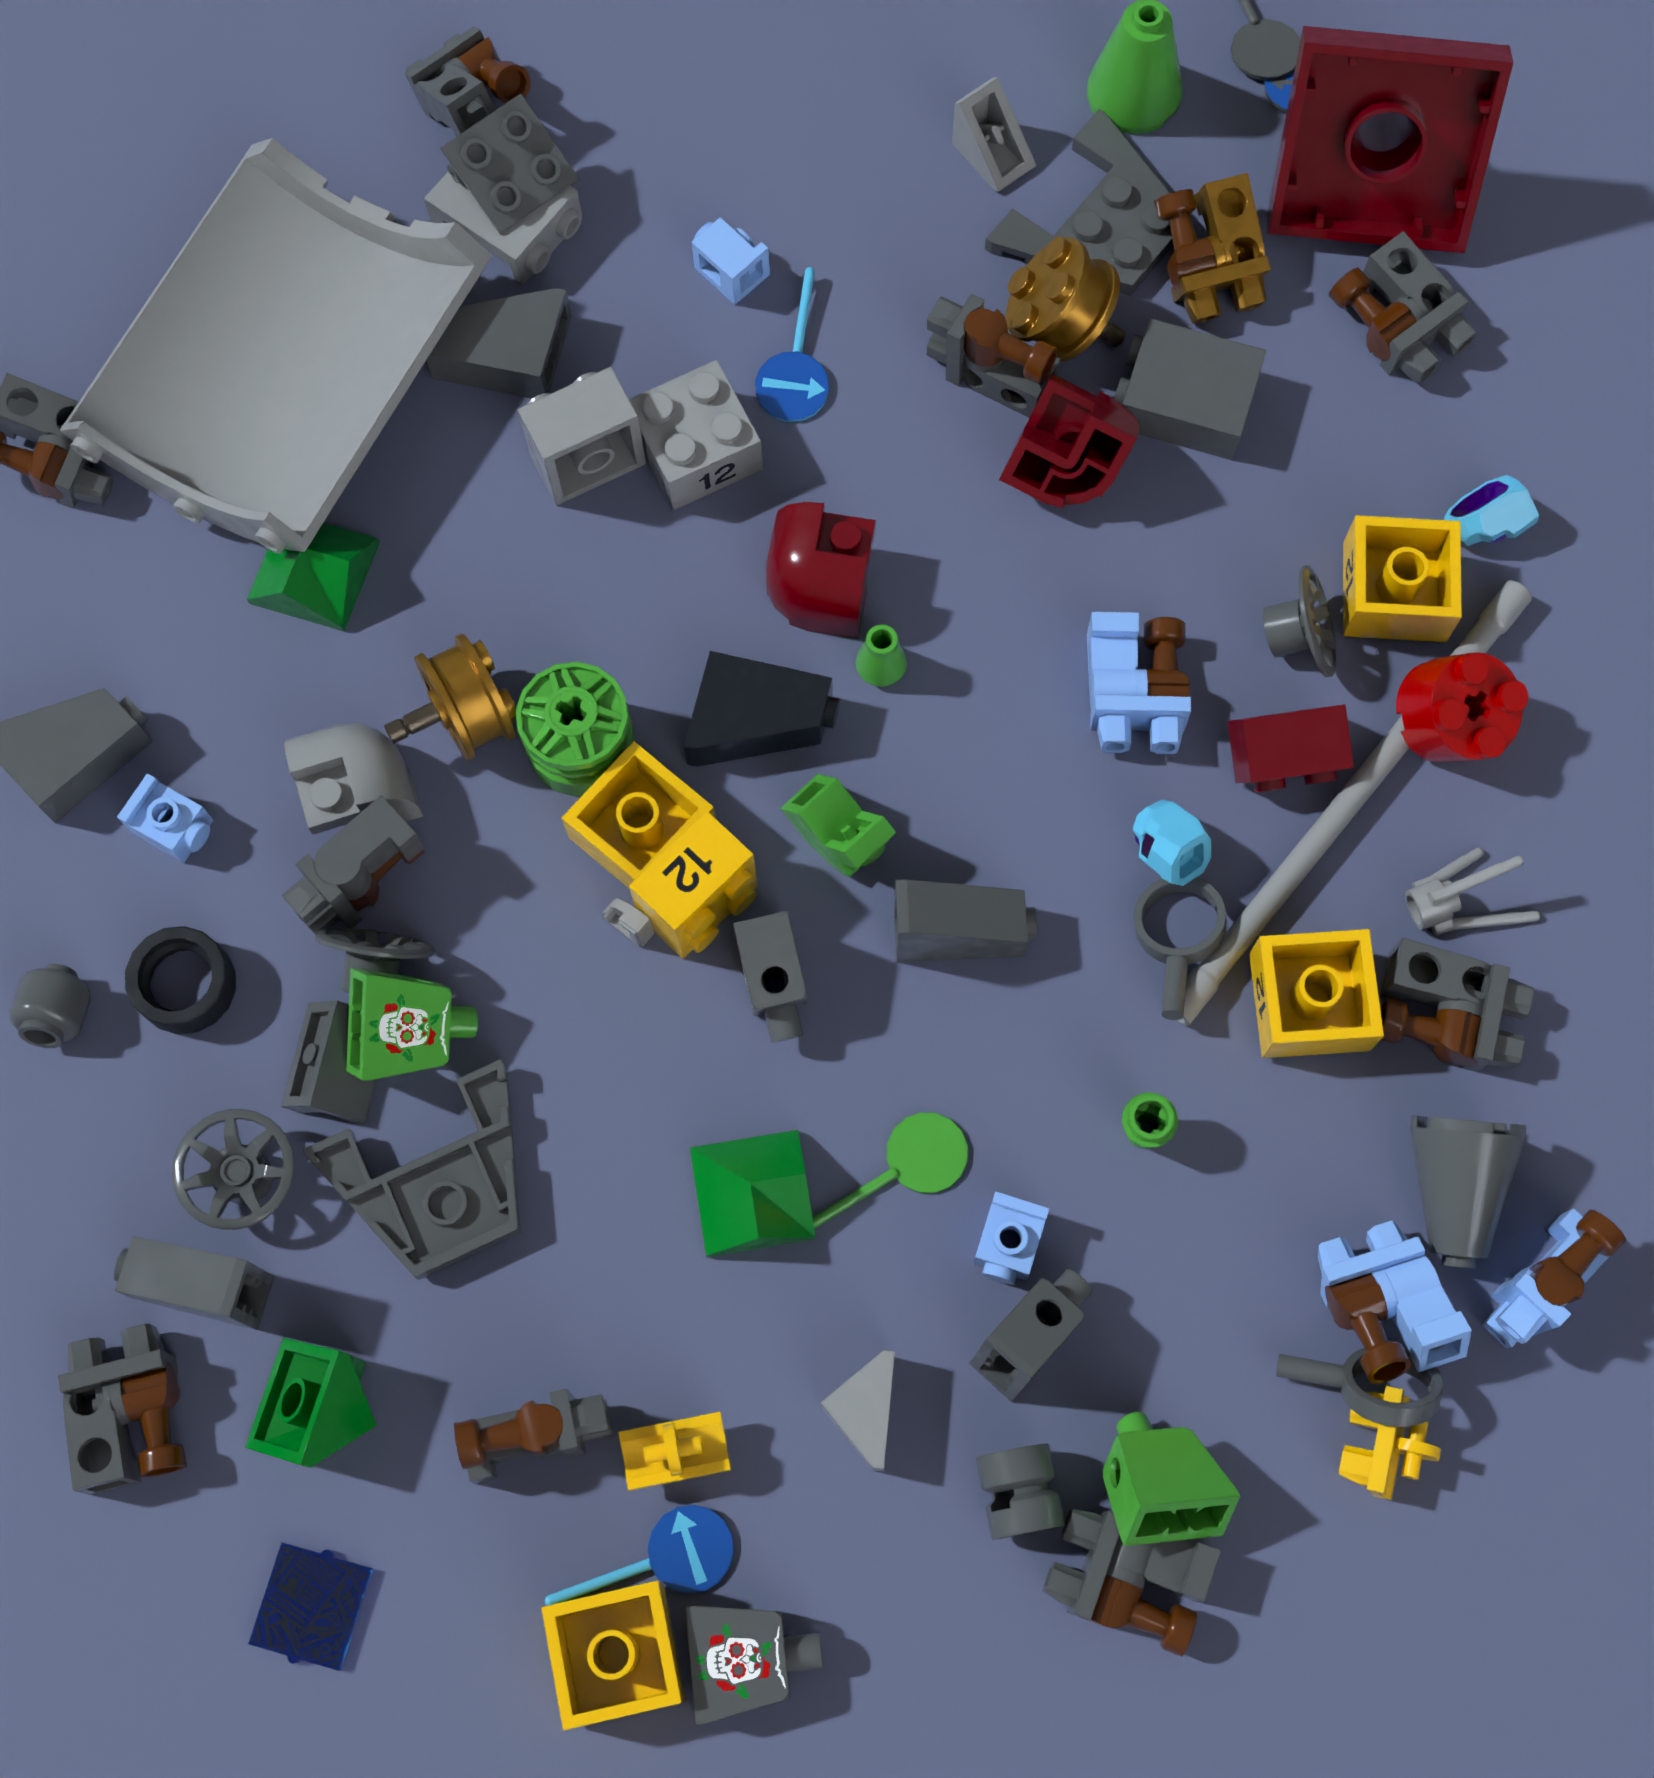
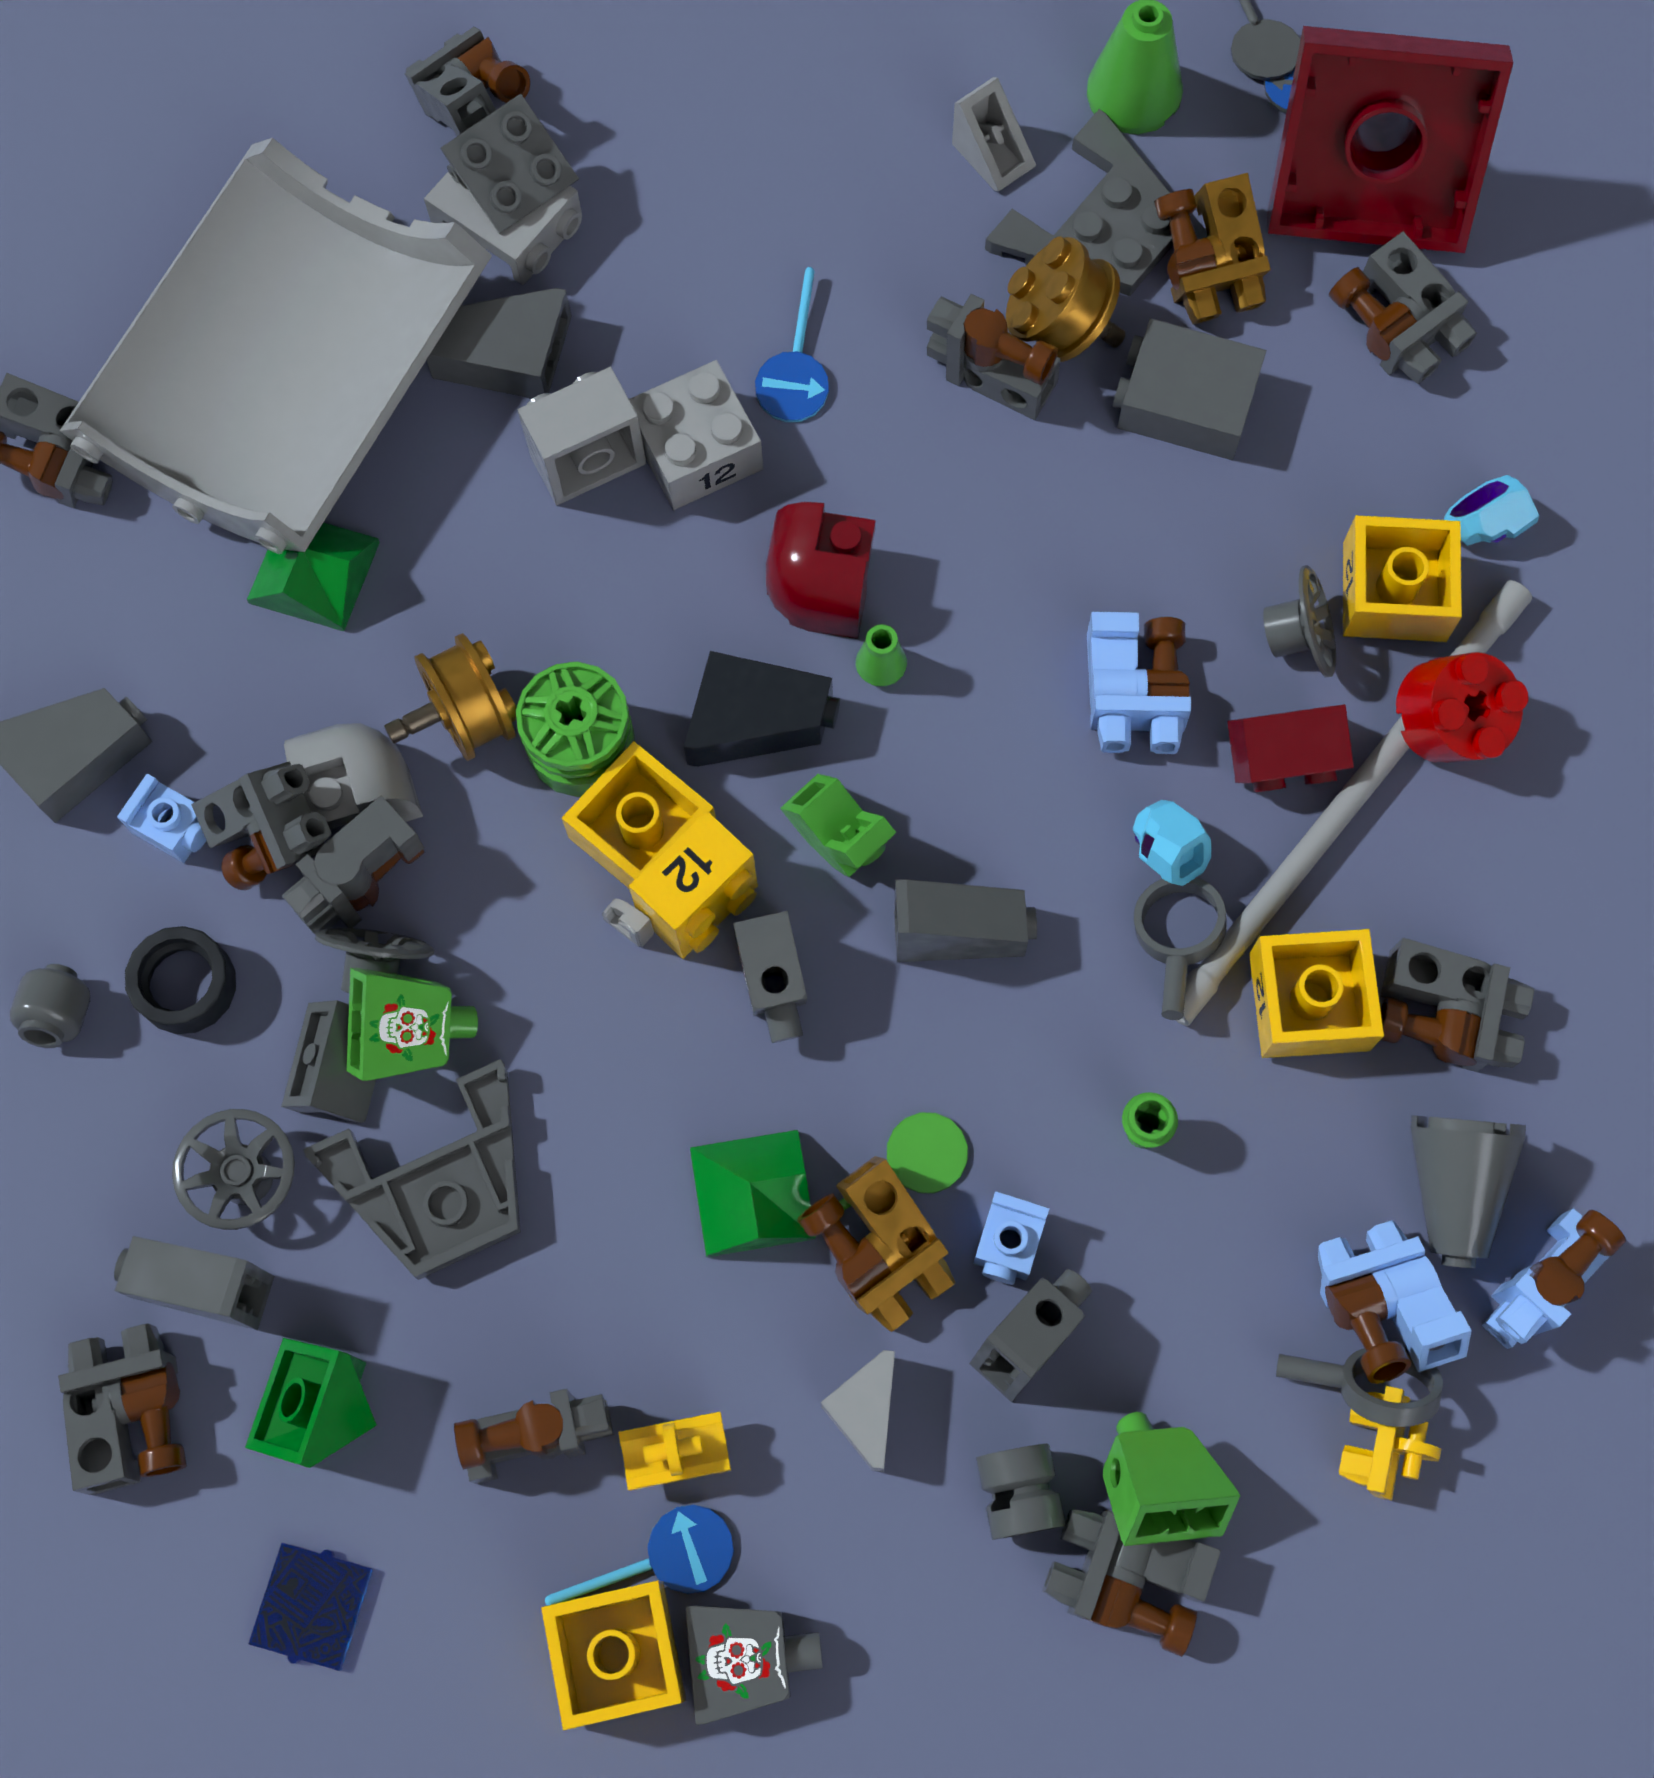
light blue brick [691,217,770,305] -> none
dark red brick [999,374,1140,508] -> none
light grey plant [1405,847,1541,936] -> none
none -> dark grey hips [191,761,331,890]
none -> pearl gold hips [797,1156,955,1332]

